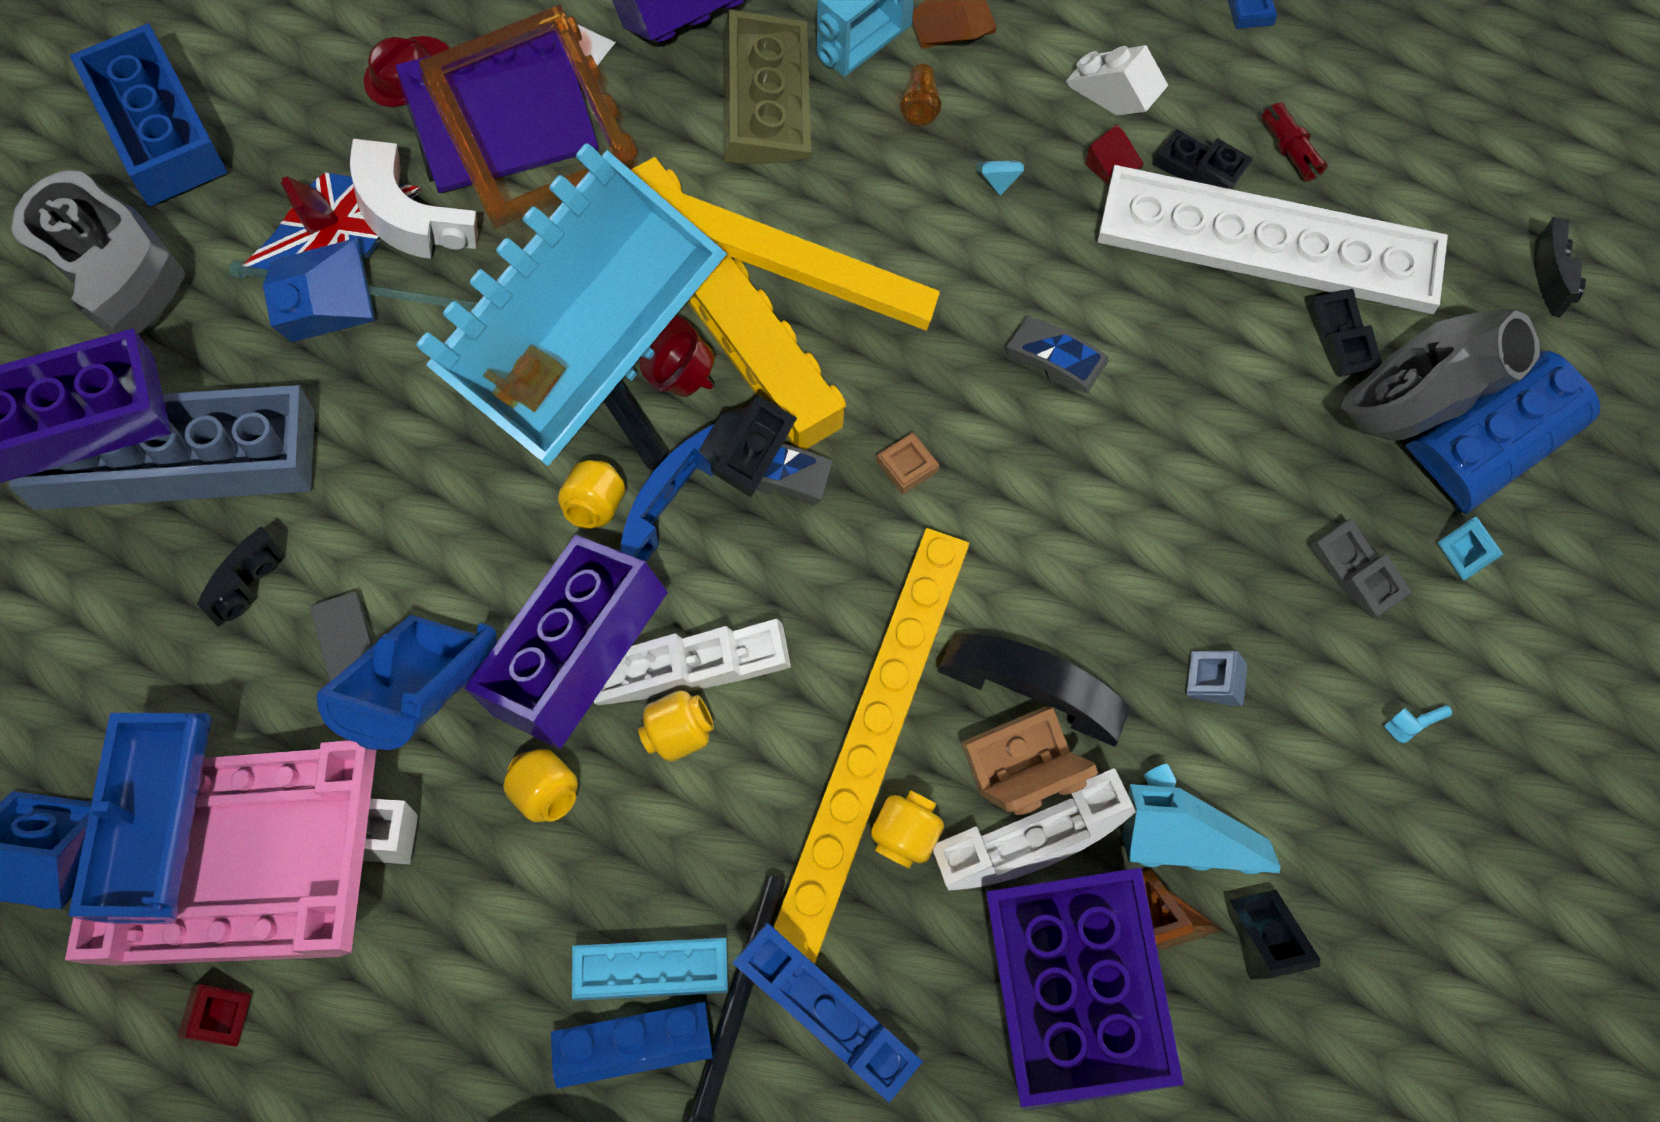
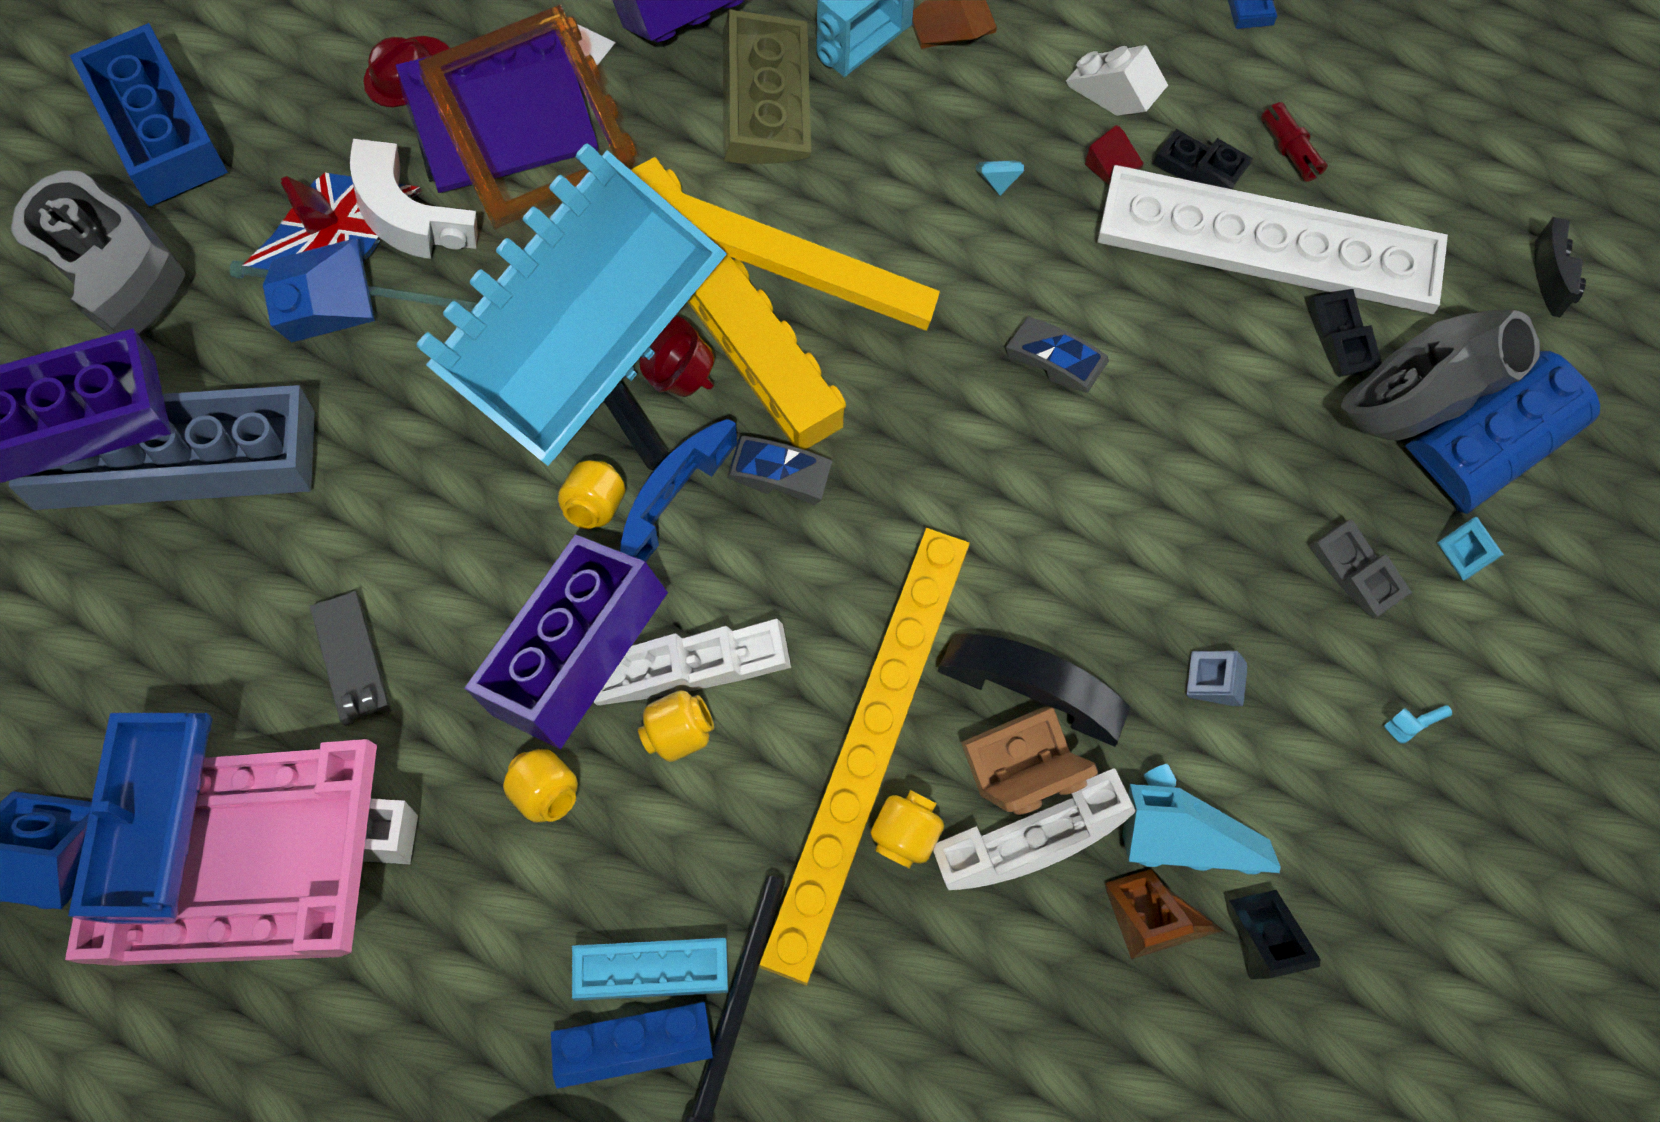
dark red slope [178,984,251,1047] -> none
black slope [197,526,285,627] -> none
blue container [317,615,498,750] -> none
clear orange bracket [483,344,566,413] -> none
black slope [698,395,797,497] -> none
blue slope [732,922,923,1103] -> none
medium nougat tile [876,432,940,495] -> none
clear orange cone [901,64,941,125] -> none
dark purple slope [986,868,1184,1111] -> none

